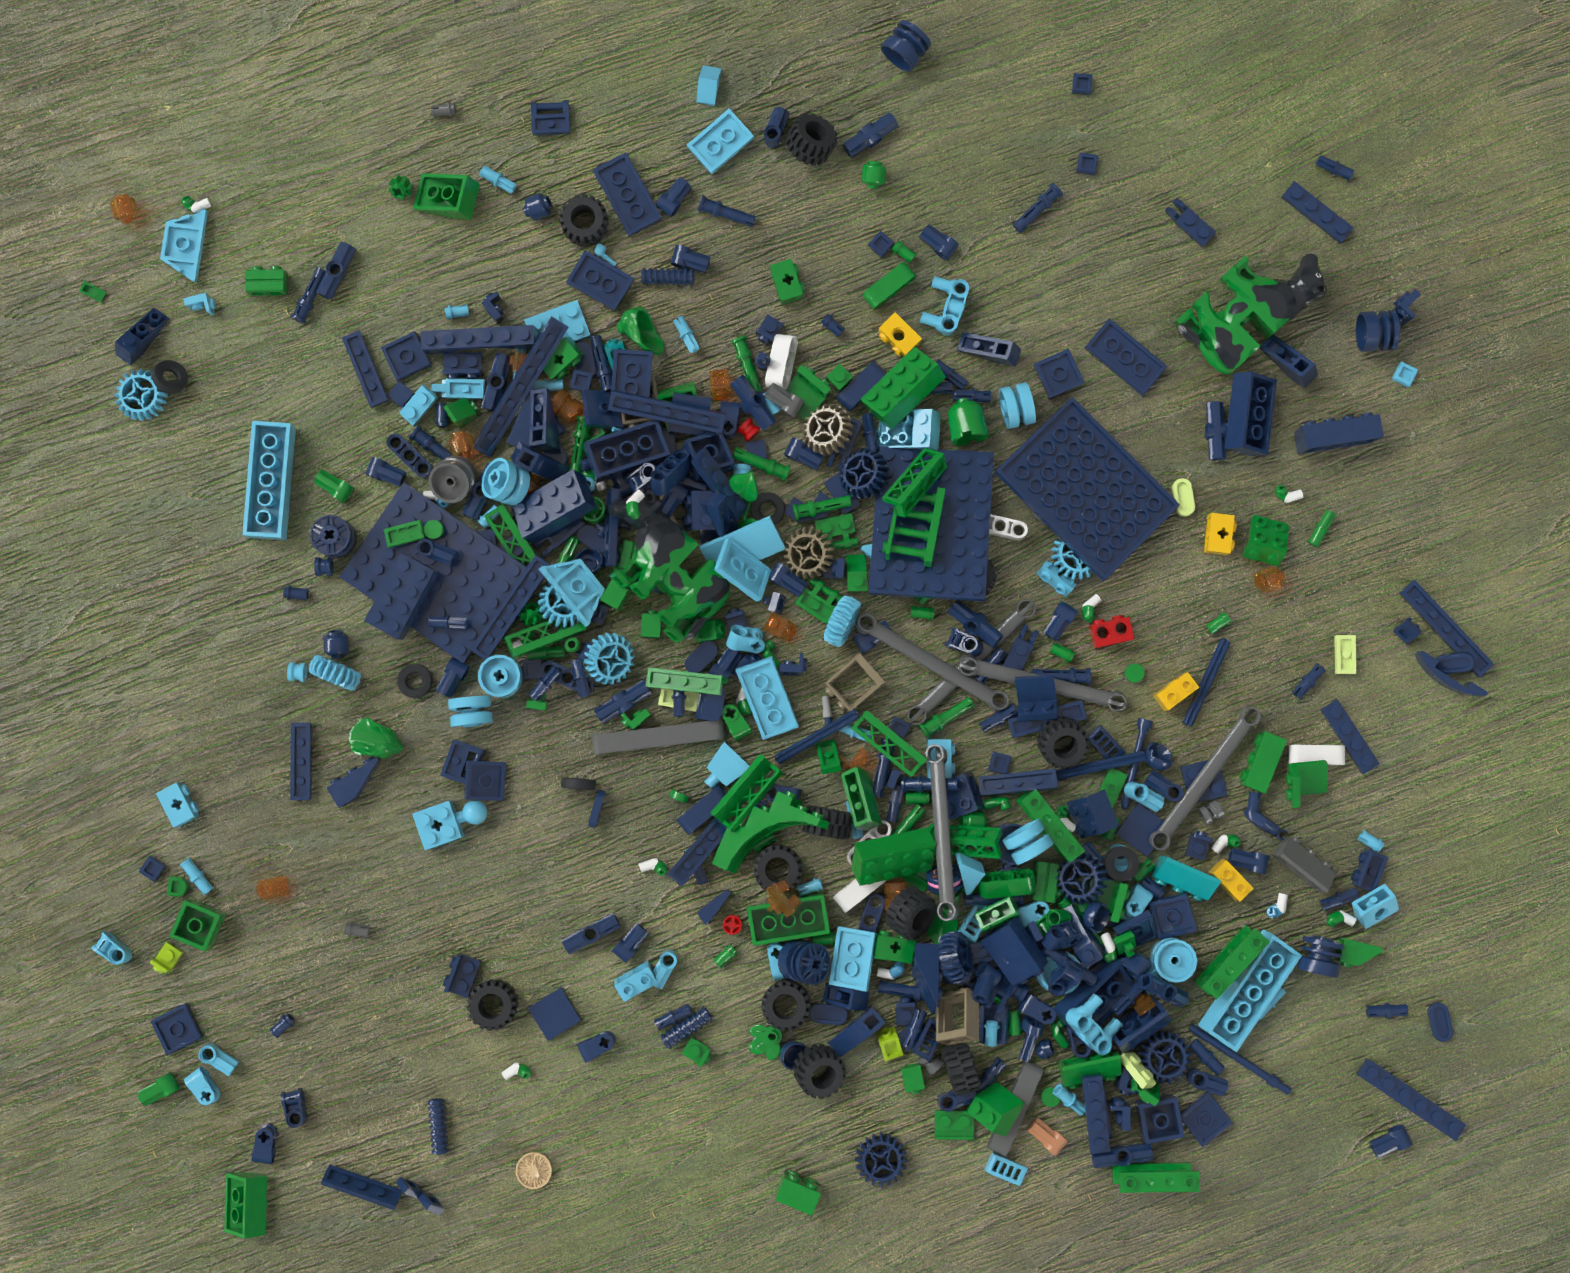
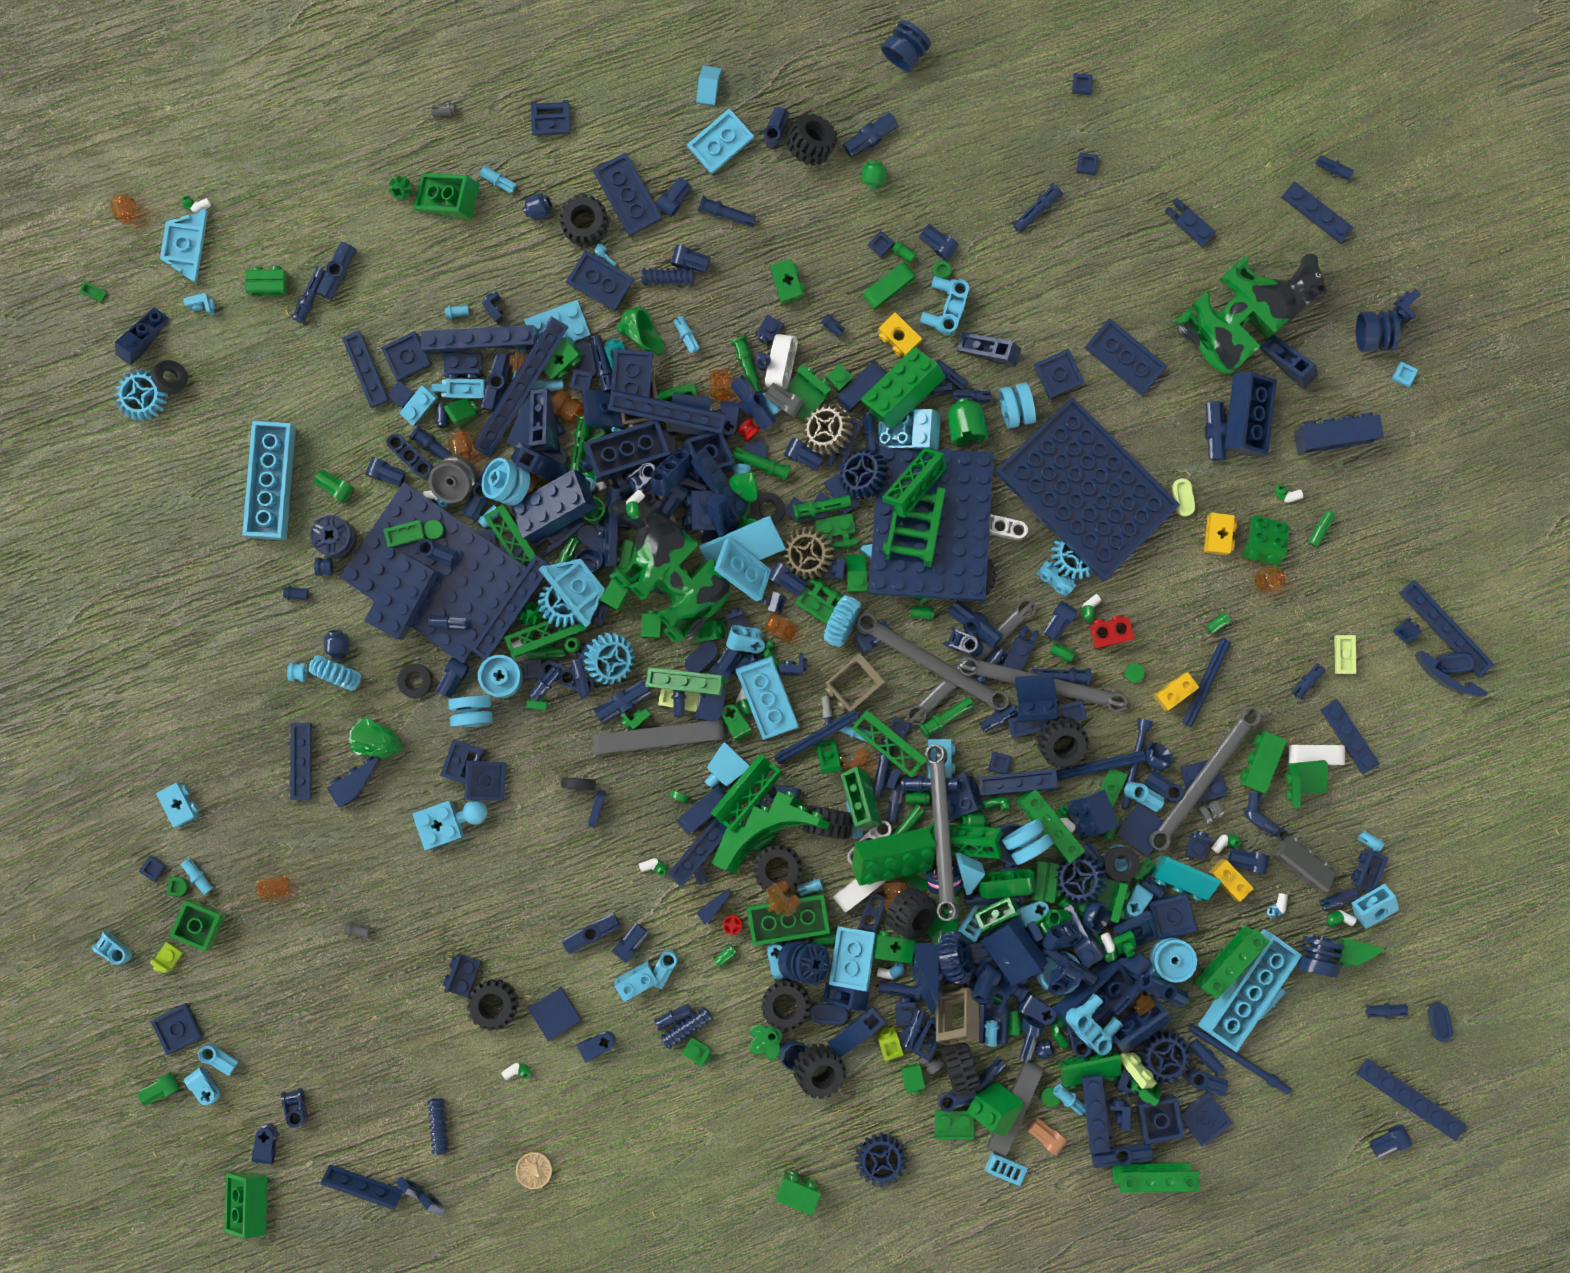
dark blue pin [270,1013,295,1038] -> none
dark blue slope [1087,724,1125,759] -> none
none -> green tile [932,261,952,280]

